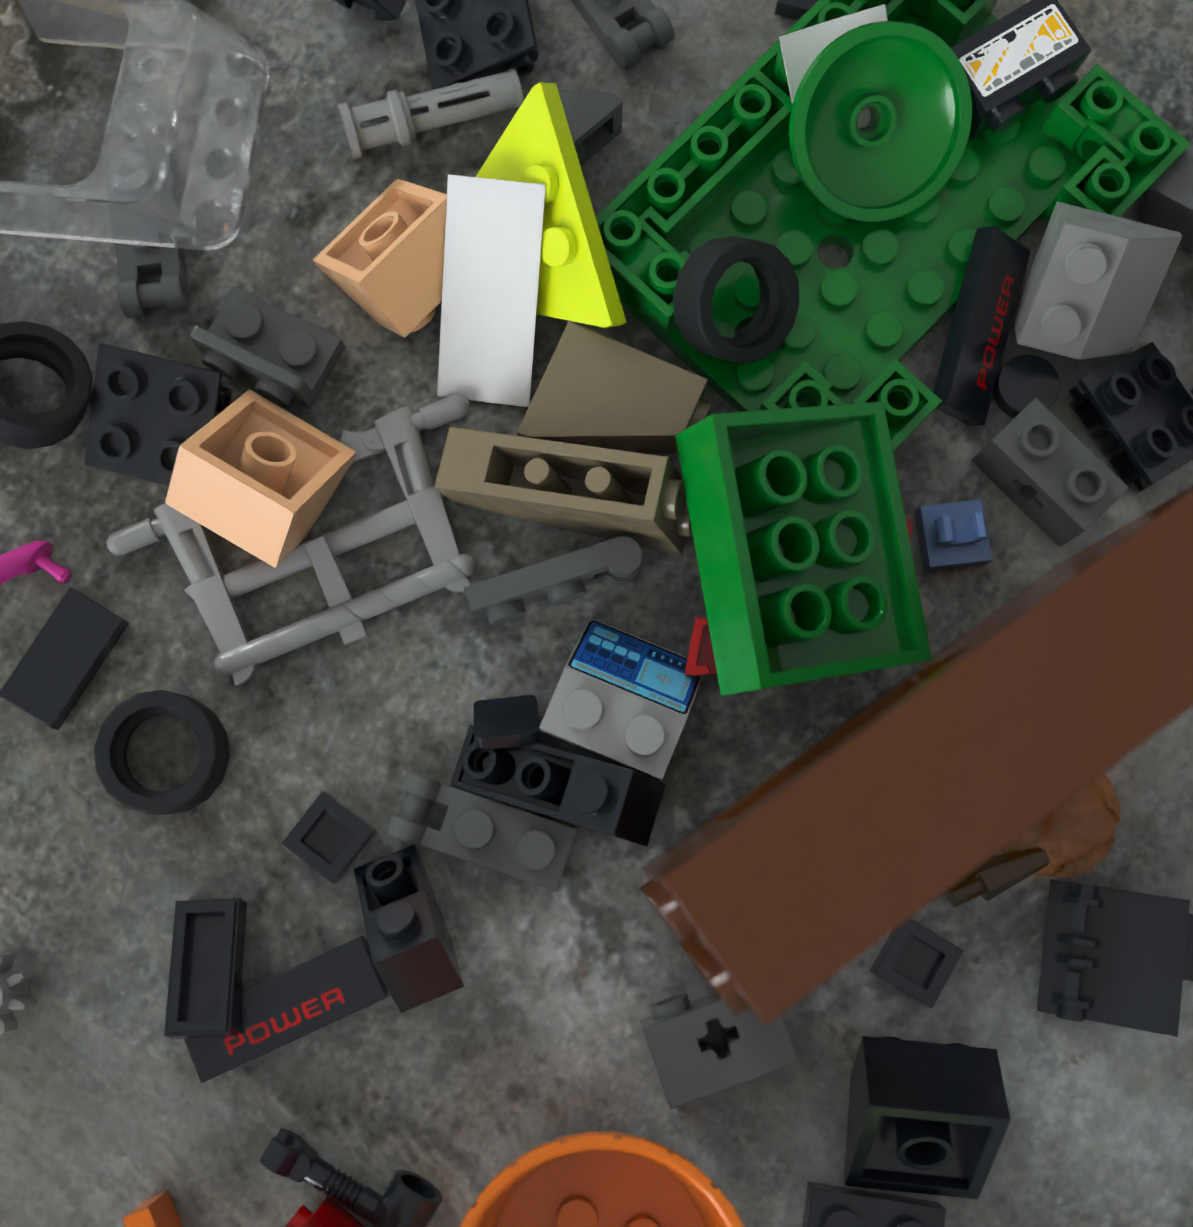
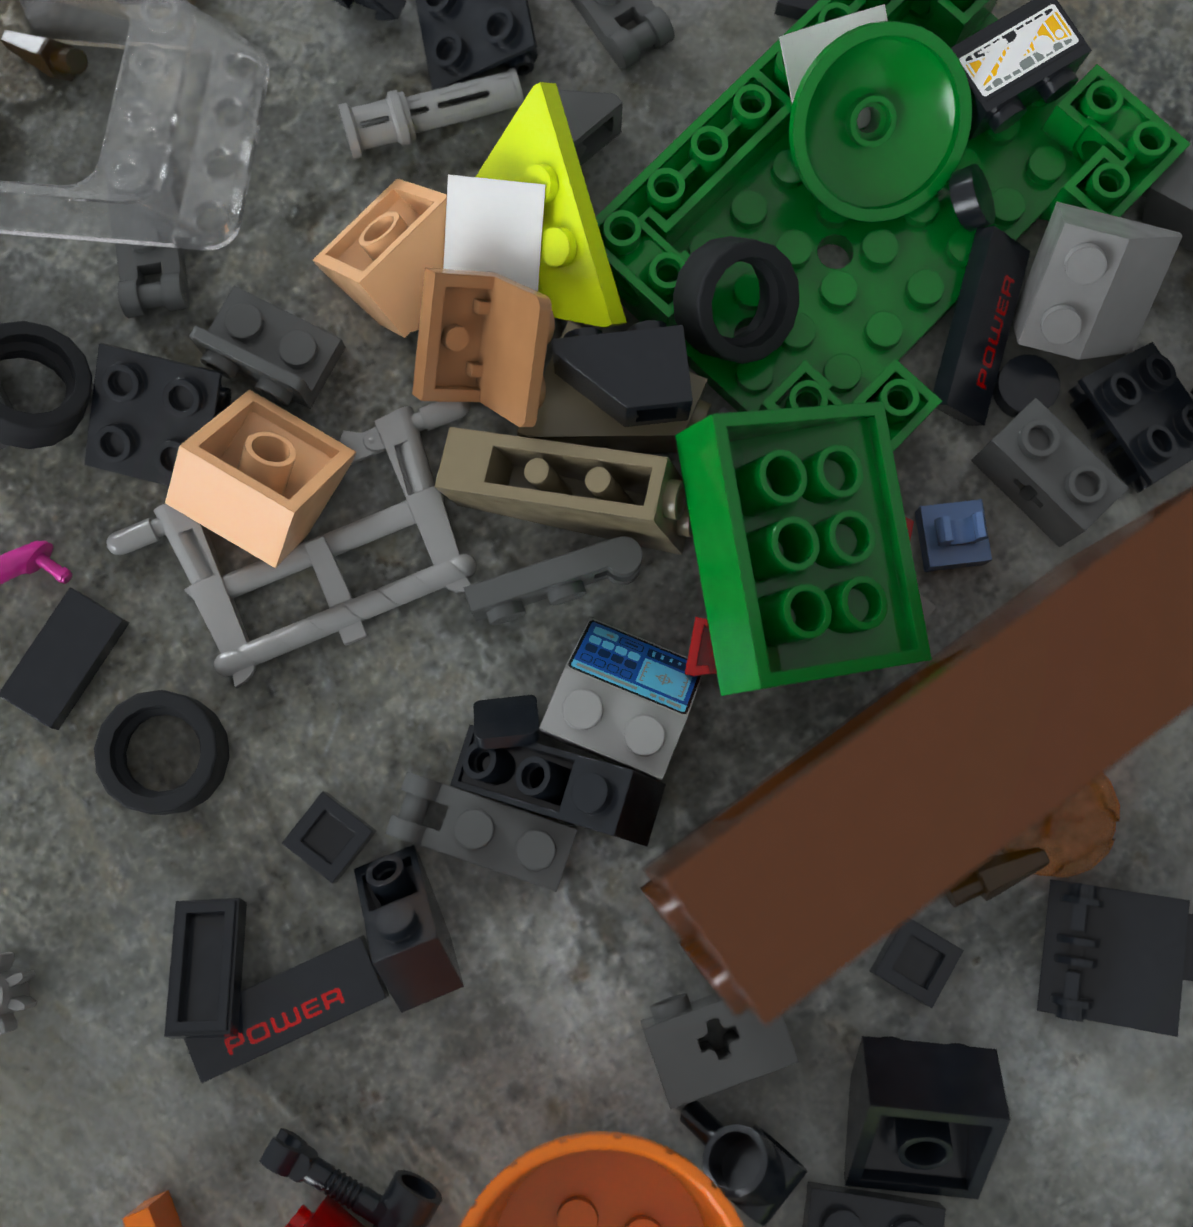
none -> dark brown bar [0,30,88,81]
none -> medium nougat bracket [412,268,555,427]
none -> black slope [552,320,693,427]
none -> black piece [680,1101,808,1227]
none -> black tile [949,164,995,232]

